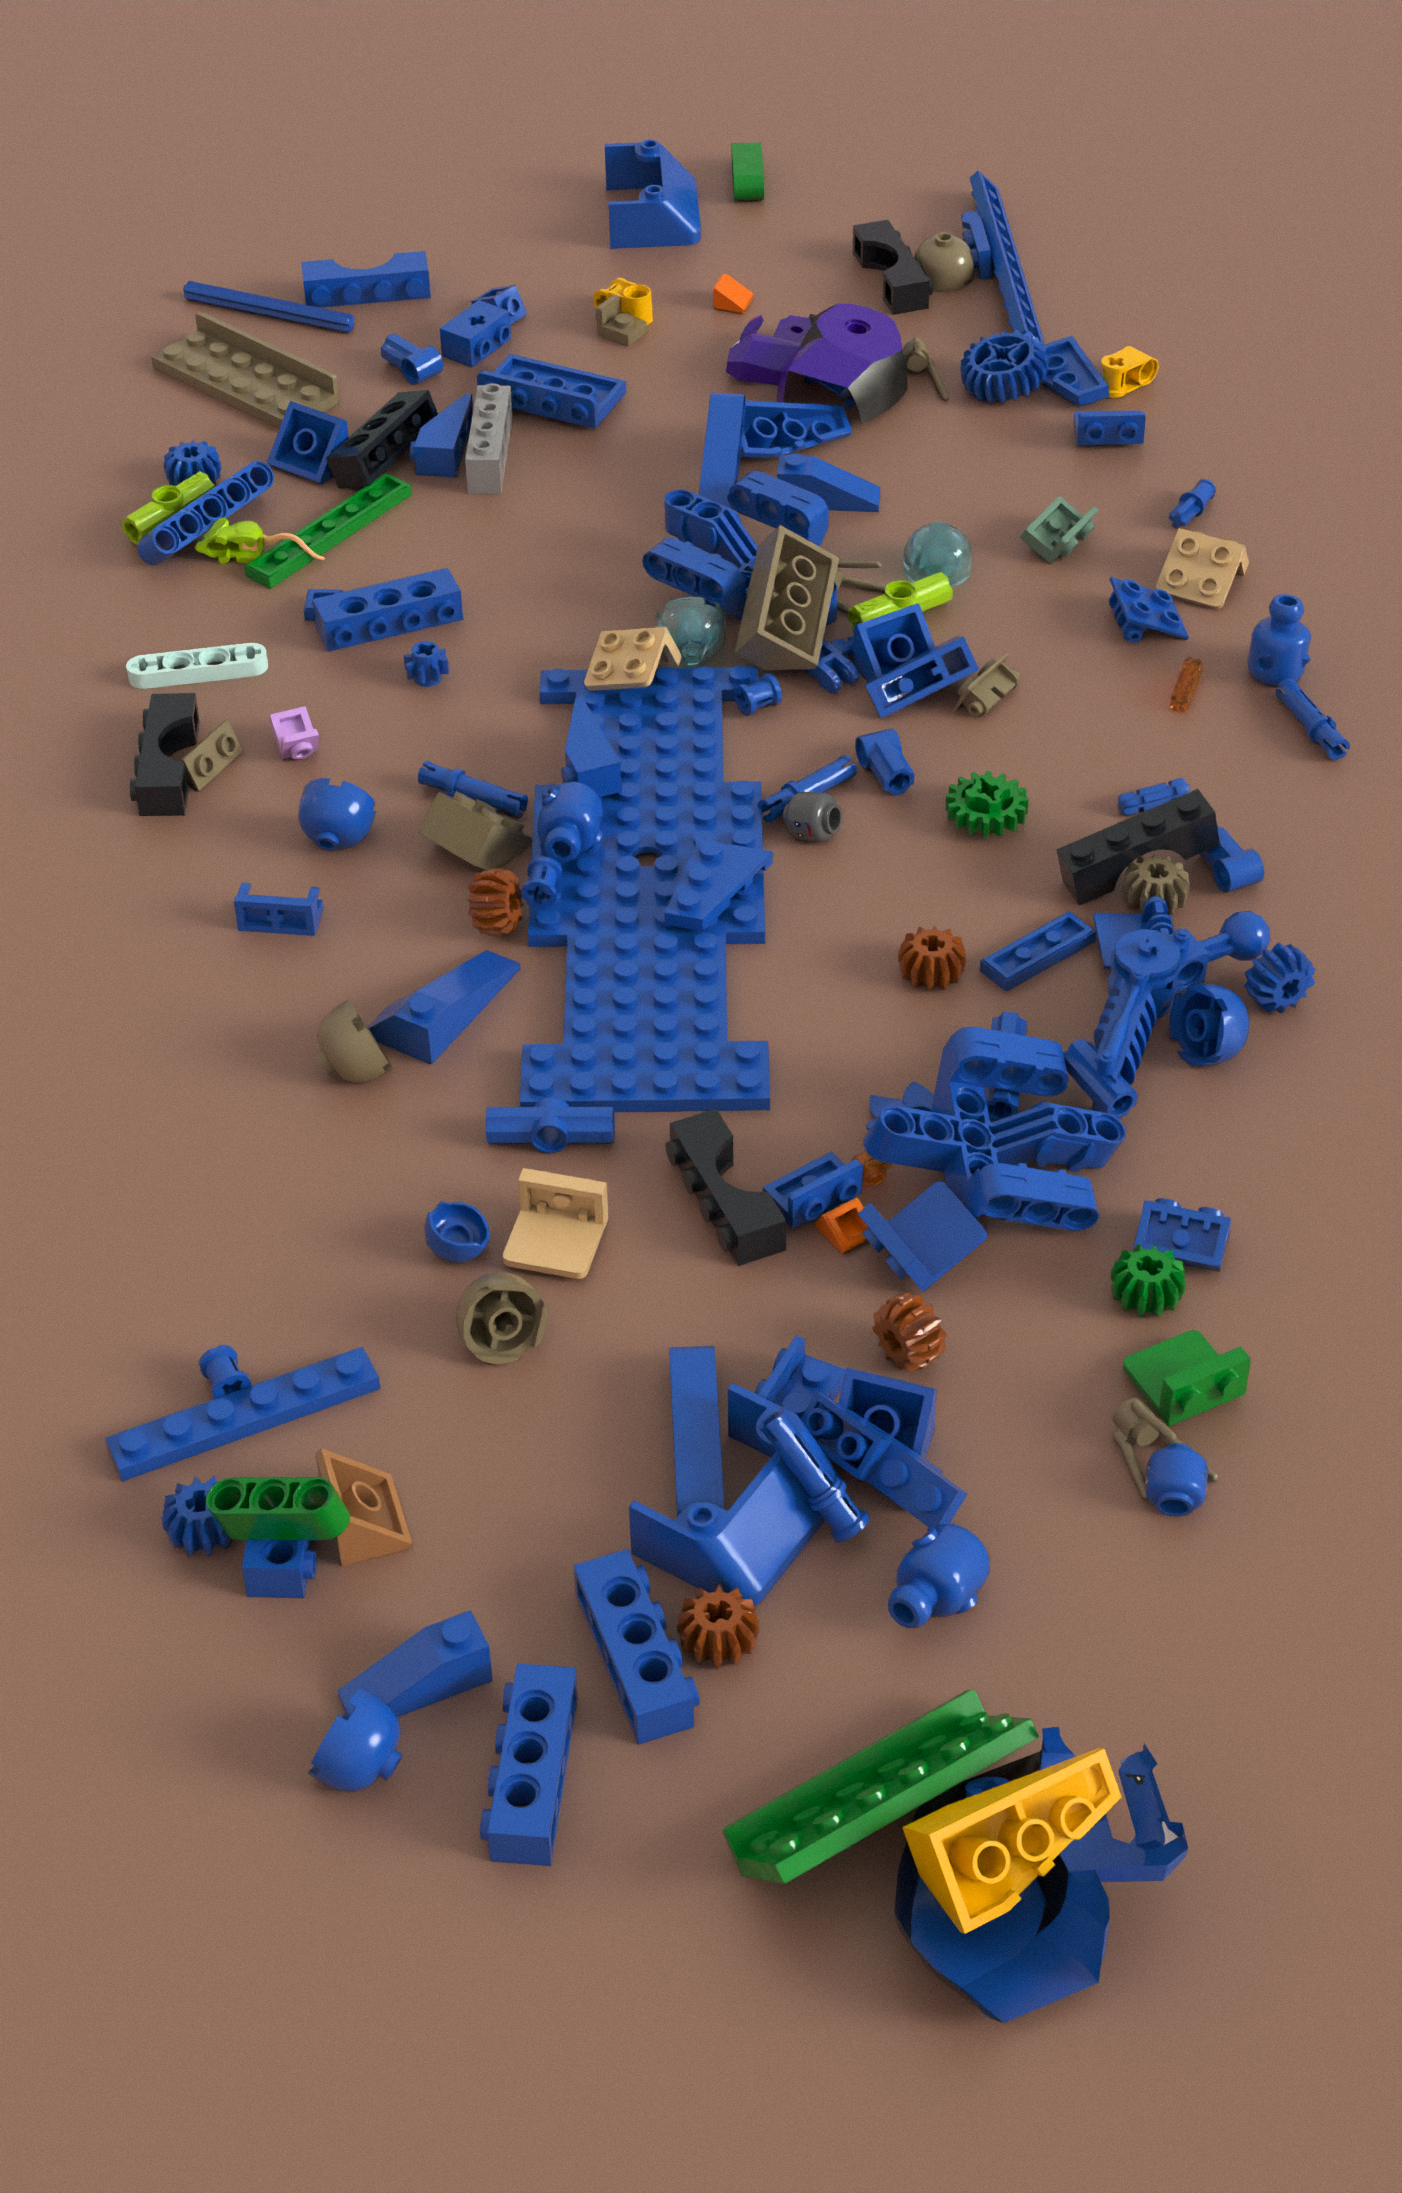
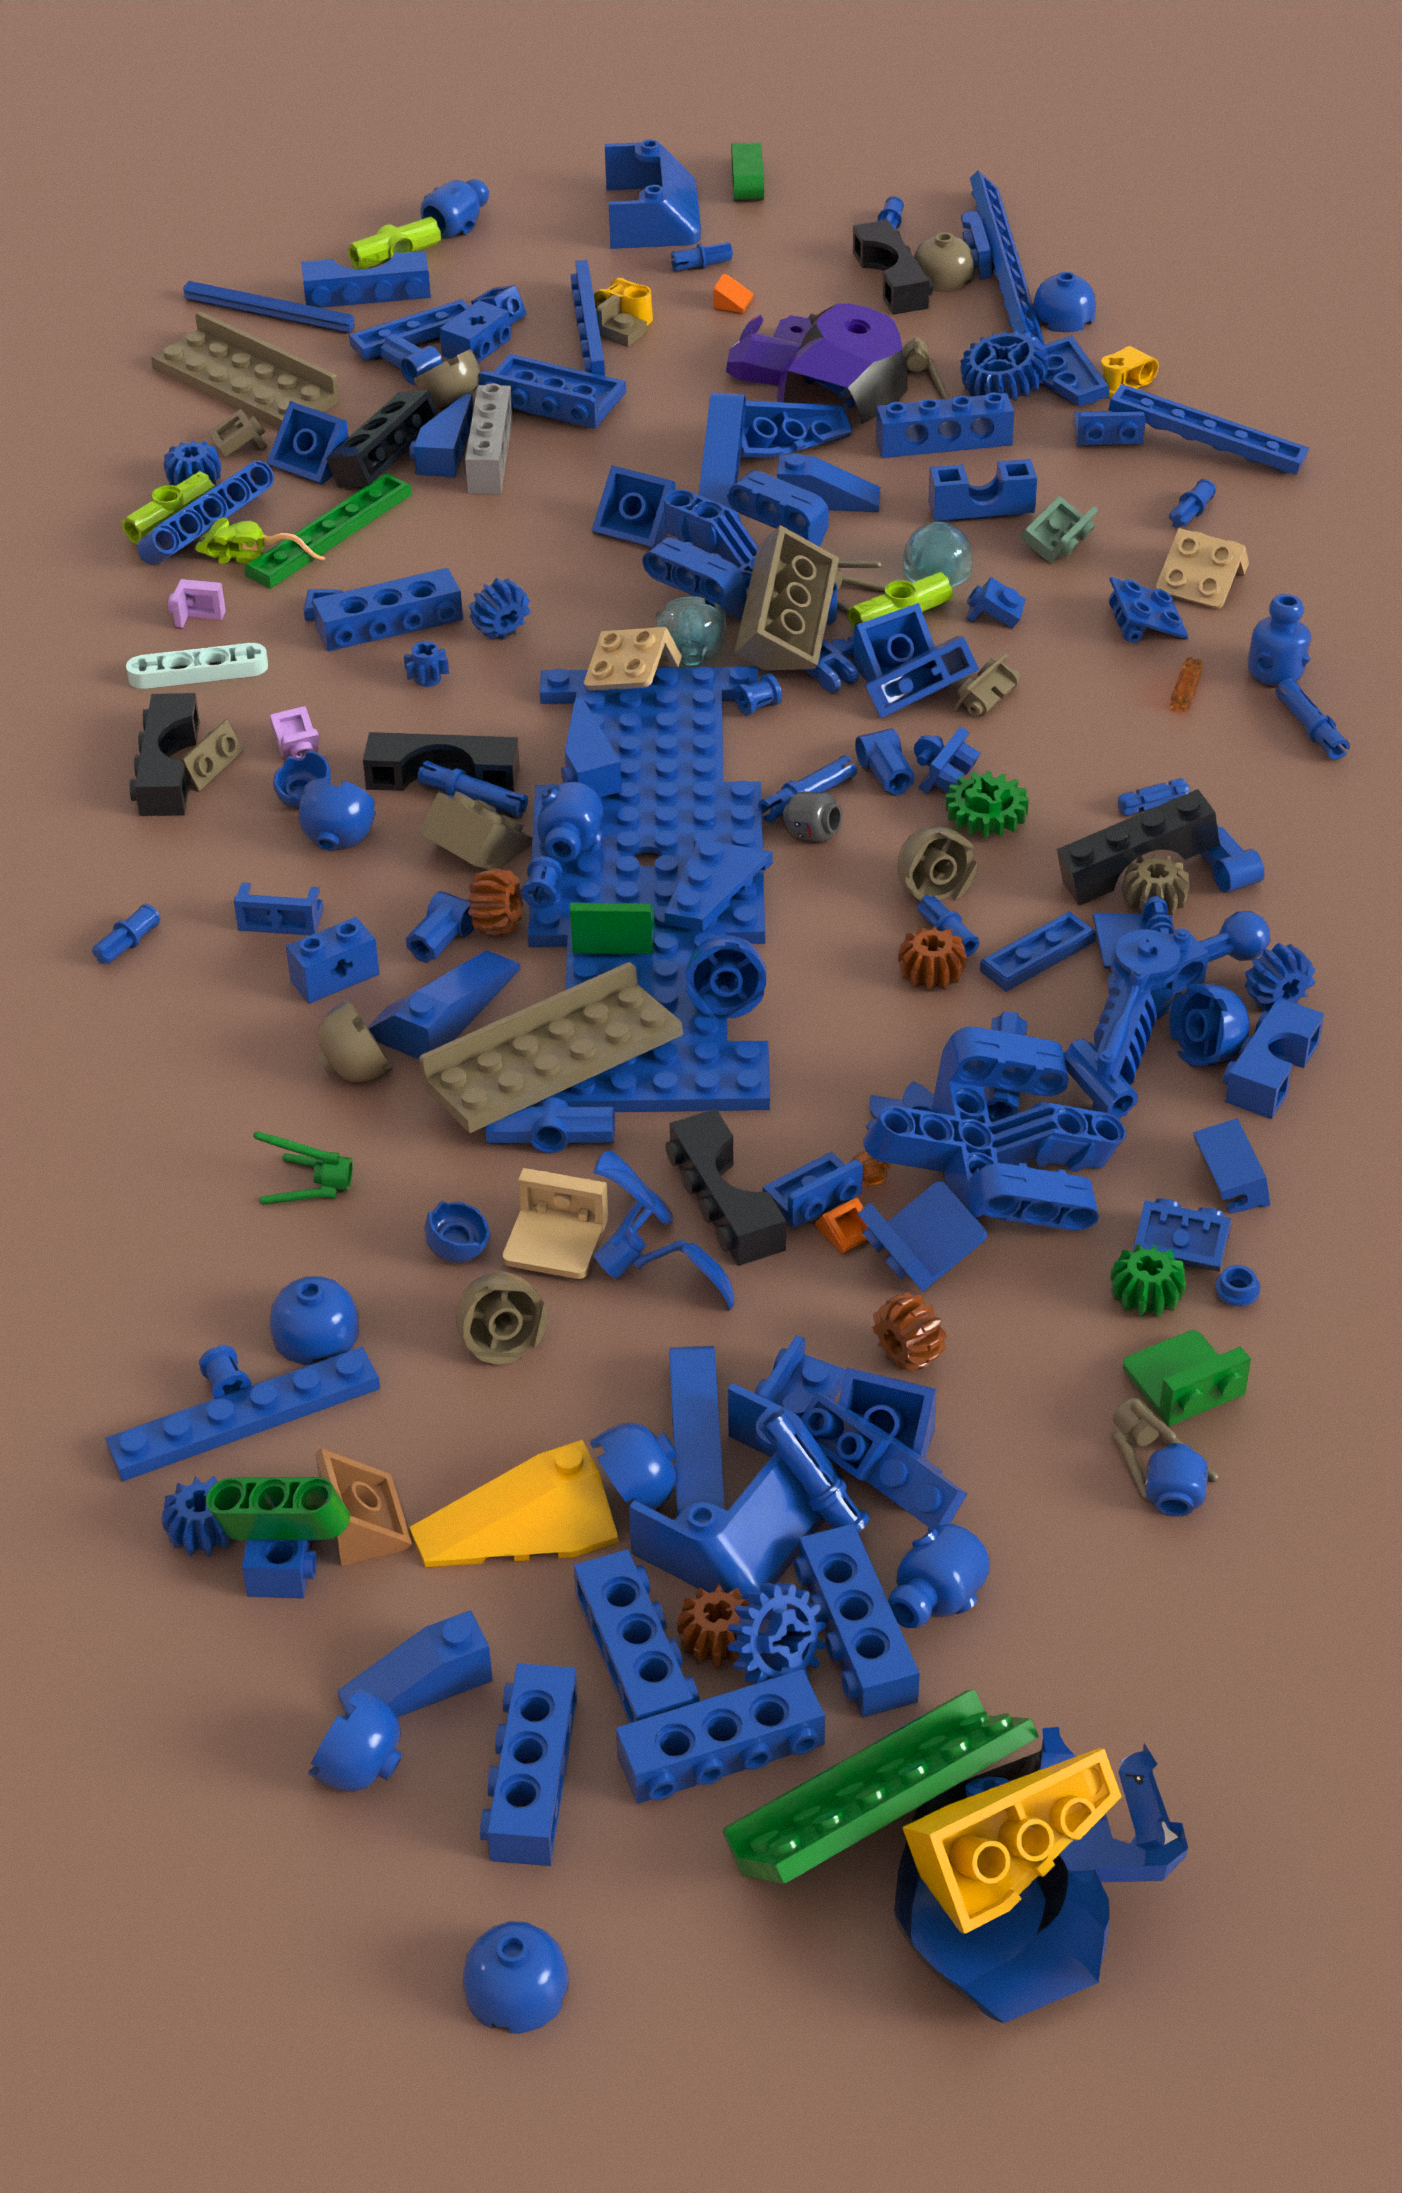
none -> blue axle [92,904,161,964]
none -> lavender bracket [168,579,226,628]
none -> dark tan bracket [209,409,267,457]
none -> green plant [253,1131,353,1204]
none -> blue cylinder [270,1276,359,1365]
none -> blue hair [273,750,331,808]
none -> blue brick [286,917,379,1004]
none -> lime piece [348,217,441,269]
none -> blue plate [349,299,470,360]
none -> black arch [363,732,520,792]
none -> blue piece [406,891,474,963]
none -> yellow wedge [409,1440,619,1568]
none -> dark tan cylinder [413,349,480,407]
none -> dark tan bracket [419,962,683,1133]
none -> blue piece [420,179,489,239]
none -> blue cylinder [462,1921,569,2034]
none -> blue gear [468,578,531,640]
none -> blue plate [570,260,605,376]
none -> green slope [570,903,655,954]
none -> blue cylinder [590,1422,679,1511]
none -> blue slope [592,465,675,548]
none -> blue plant [593,1151,734,1311]
none -> blue brick [616,1669,825,1804]
none -> blue axle [670,242,733,272]
none -> blue cylinder [686,935,767,1019]
none -> blue gear [728,1582,826,1684]
none -> blue brick [794,1523,920,1718]
none -> blue brick [876,392,1014,458]
none -> blue axle [878,196,904,230]
none -> dark tan cylinder [898,826,977,902]
none -> blue hips [914,726,981,794]
none -> blue axle [917,895,980,957]
none -> blue arch [928,459,1037,521]
none -> blue bracket [966,577,1026,628]
none -> blue cylinder [1033,272,1096,333]
none -> blue plate [1108,384,1309,475]
none -> blue hinge [1193,1118,1270,1213]
none -> blue plate [1215,1265,1260,1307]
none -> blue arch [1223,997,1324,1119]

